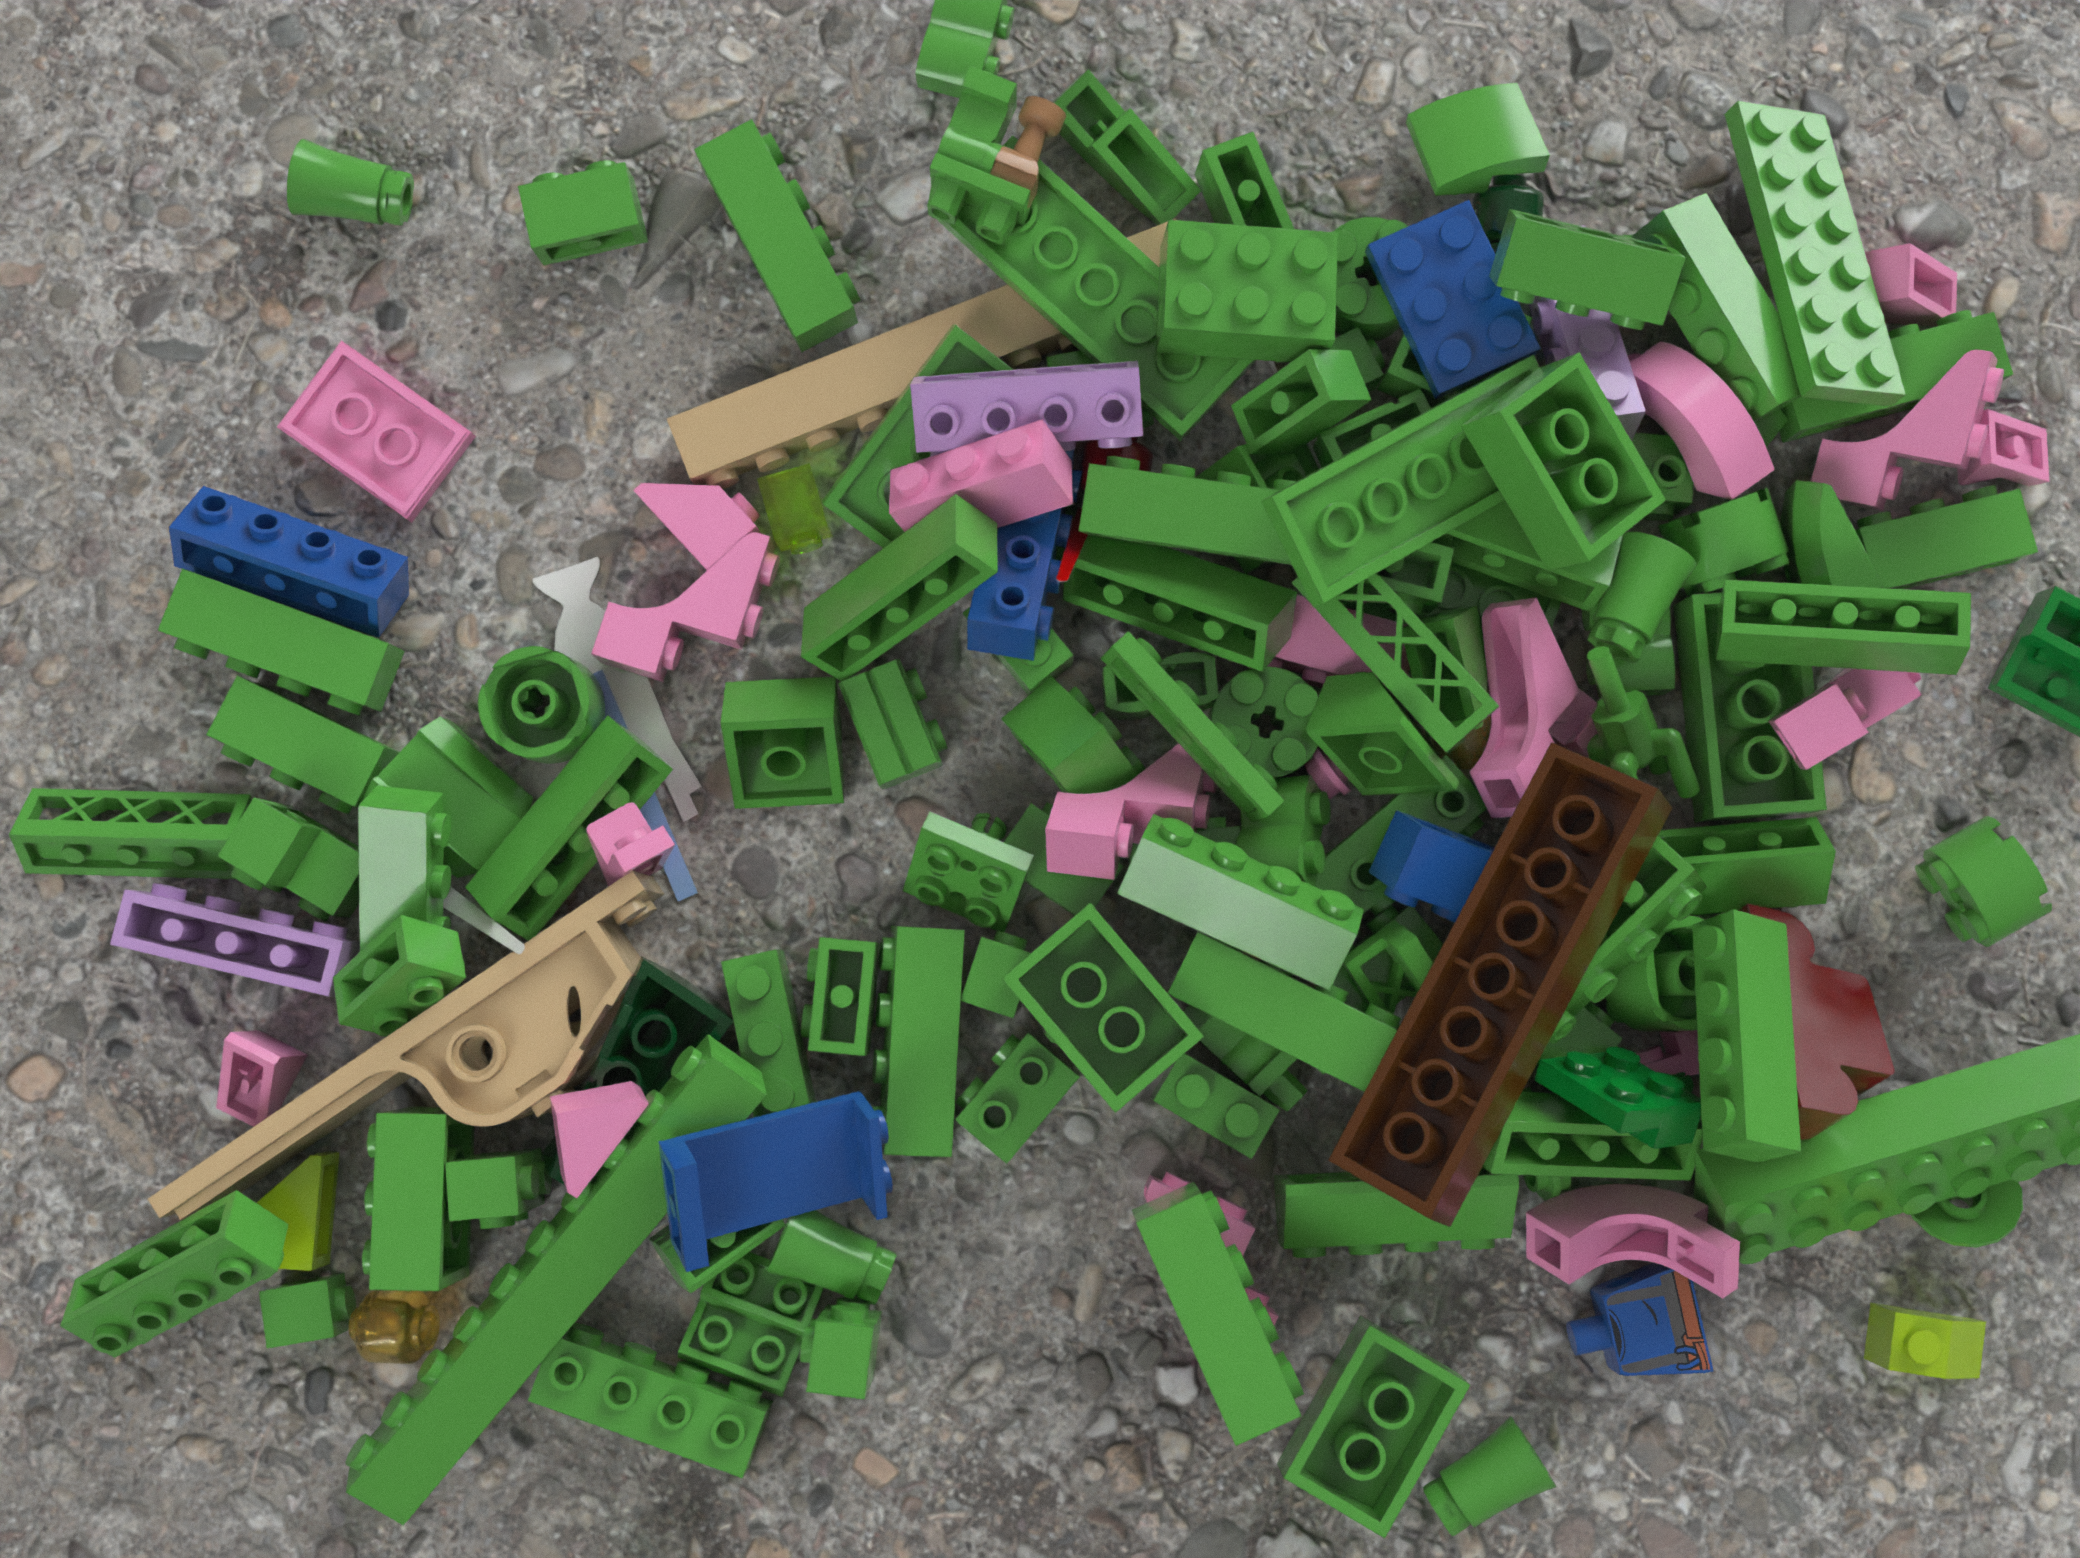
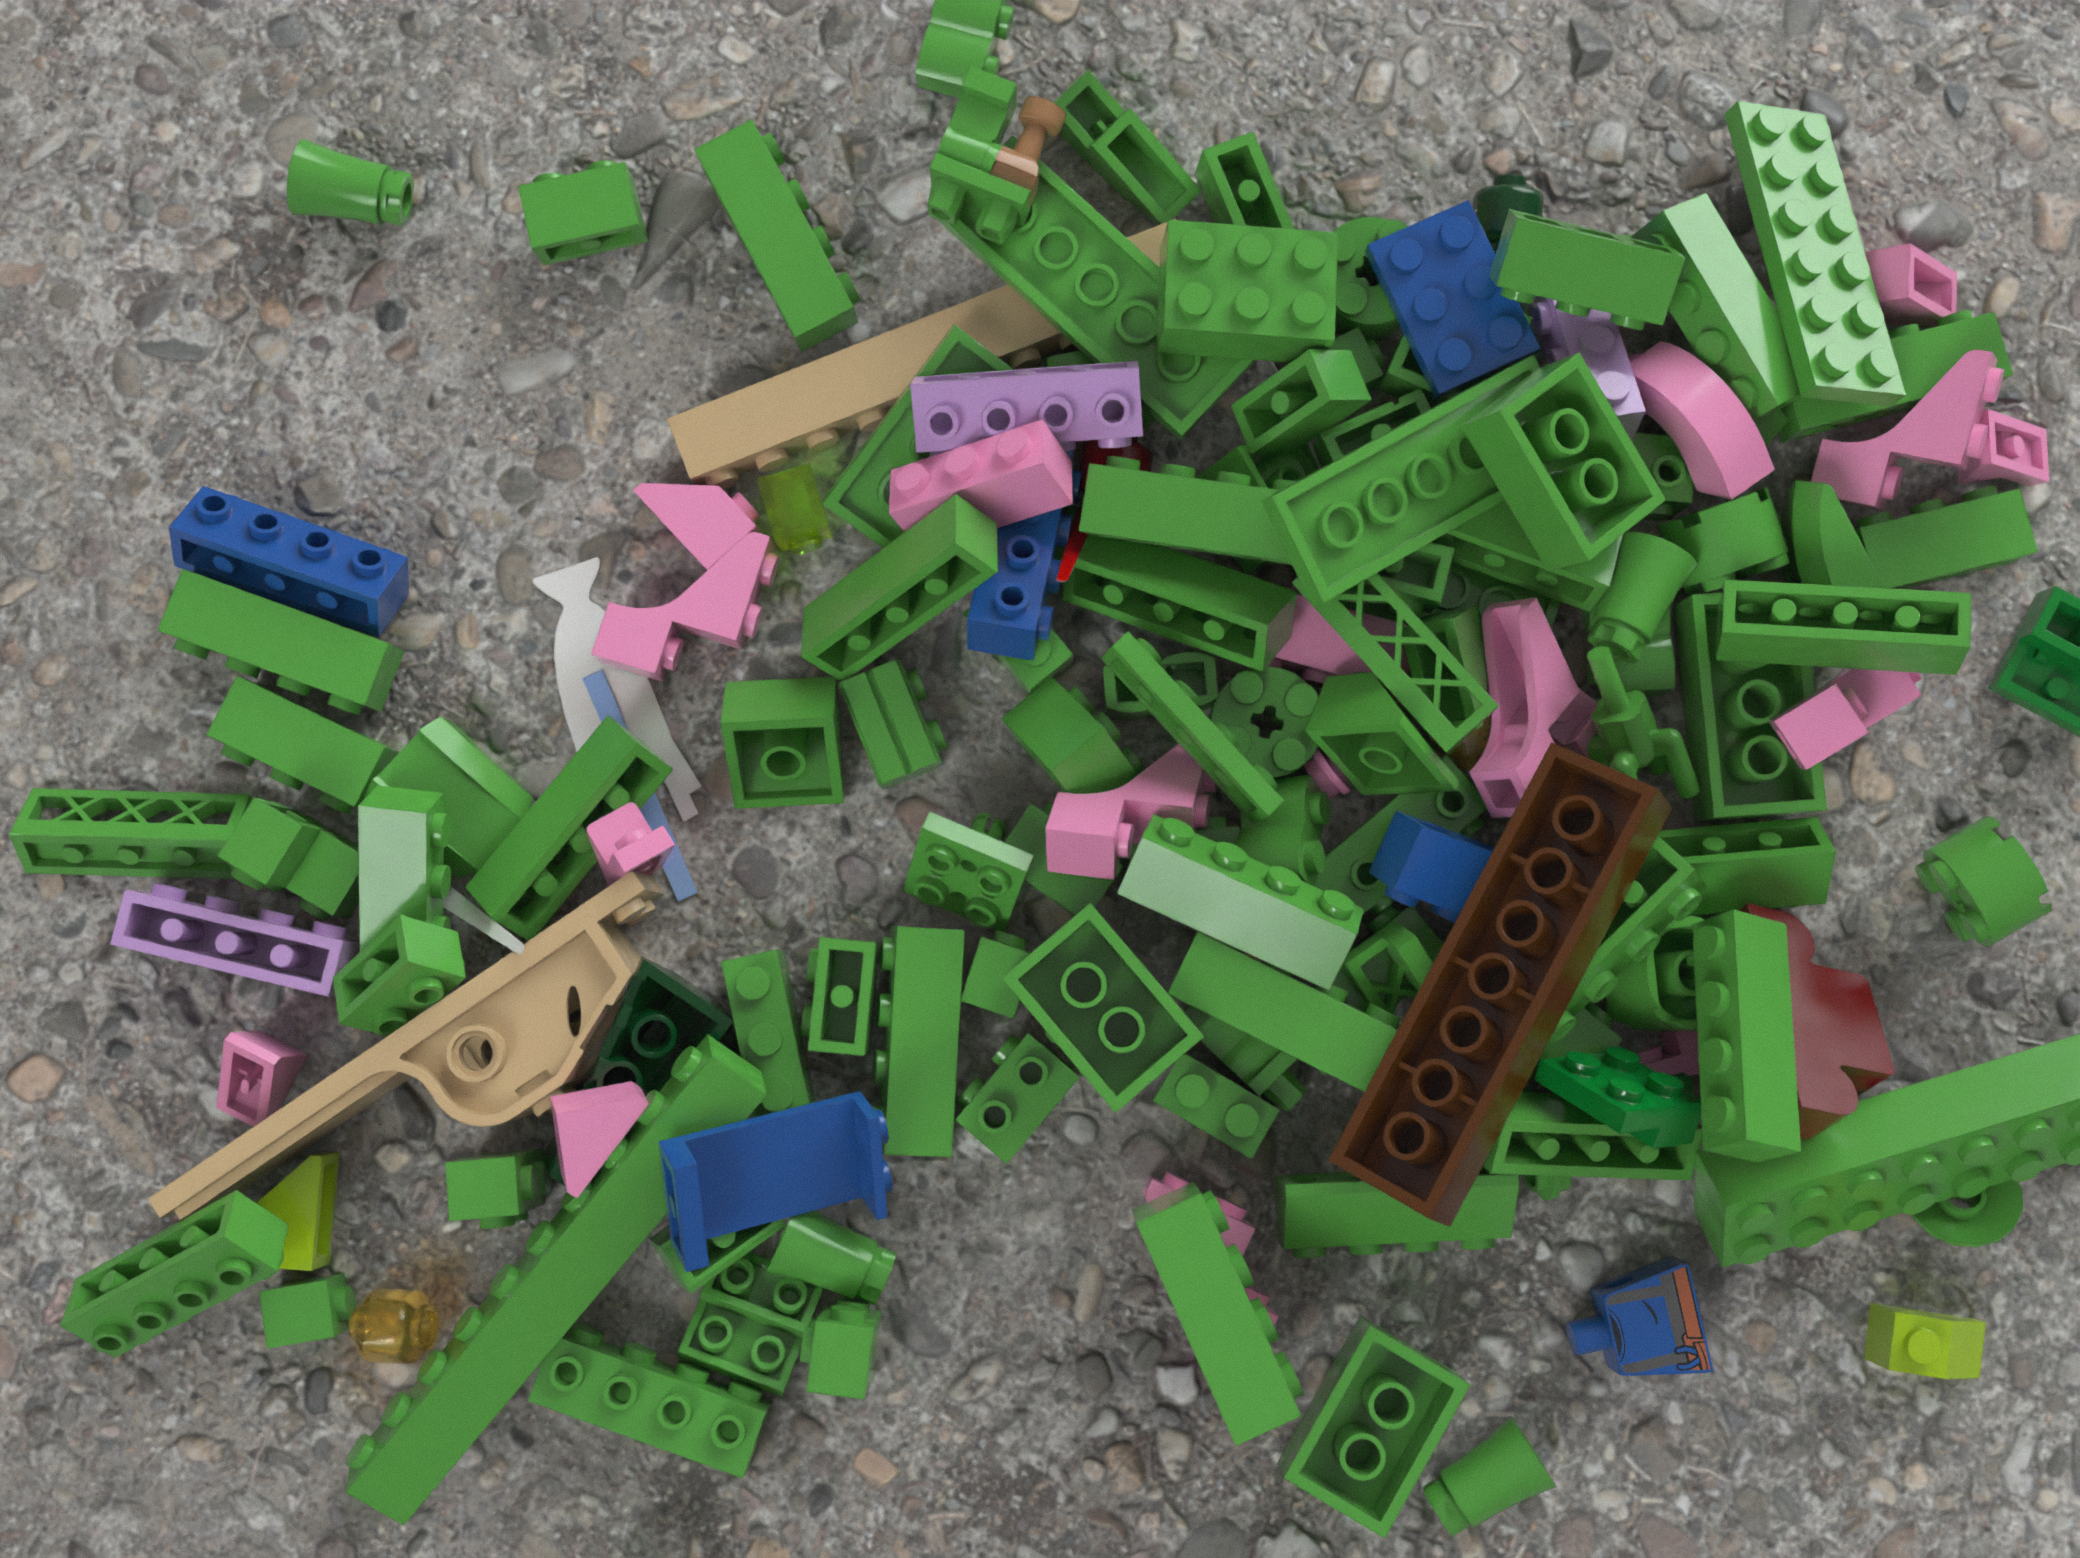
bright pink tile [277,340,476,523] -> none
bright green brick [362,1107,475,1291] -> none
bright green brick [478,646,605,764] -> none
bright green slope [1406,83,1550,196] -> none
bright pink arch [1526,1184,1740,1299] -> none

